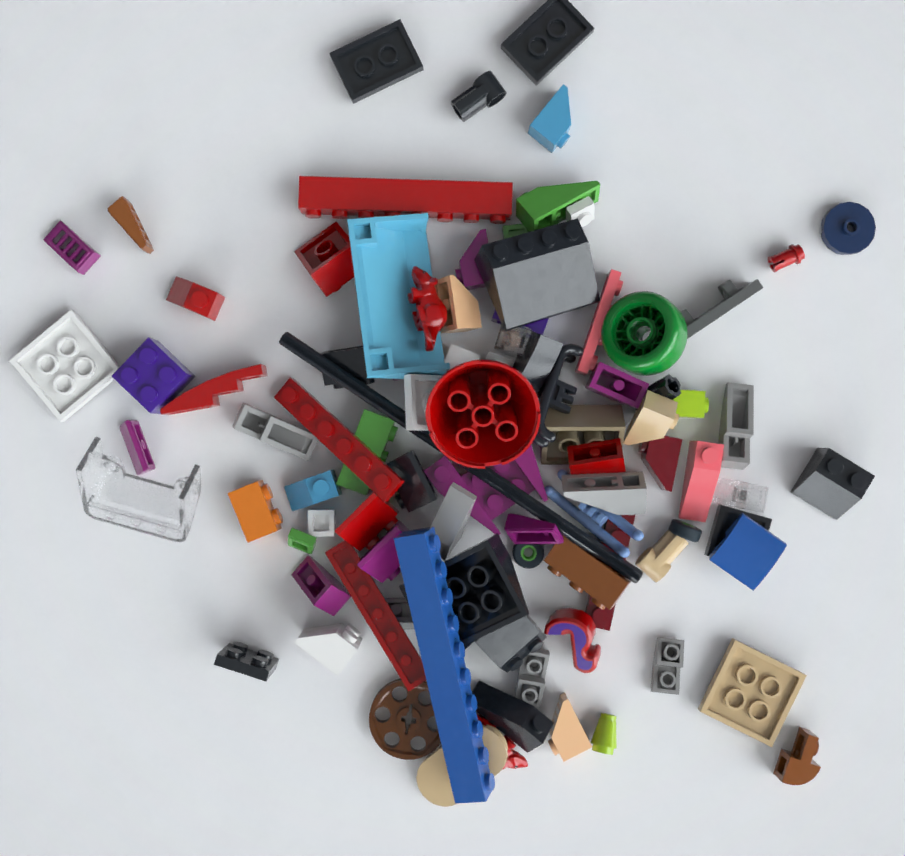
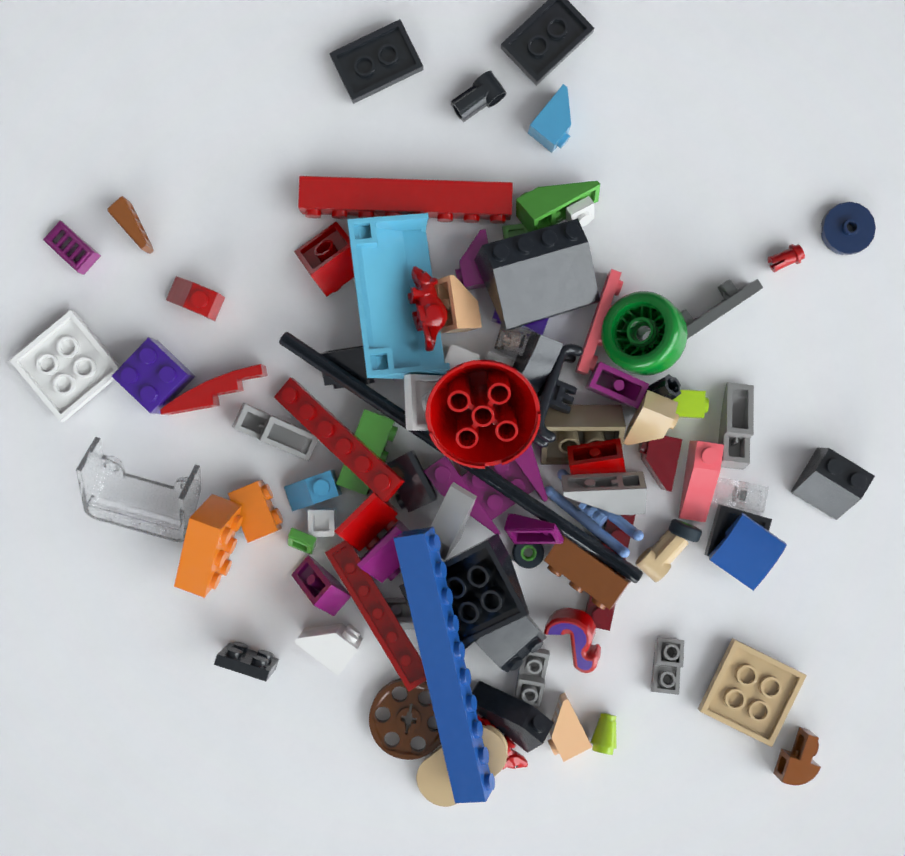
magenta slope [120,420,156,475] -> none
none -> orange brick [174,494,243,598]

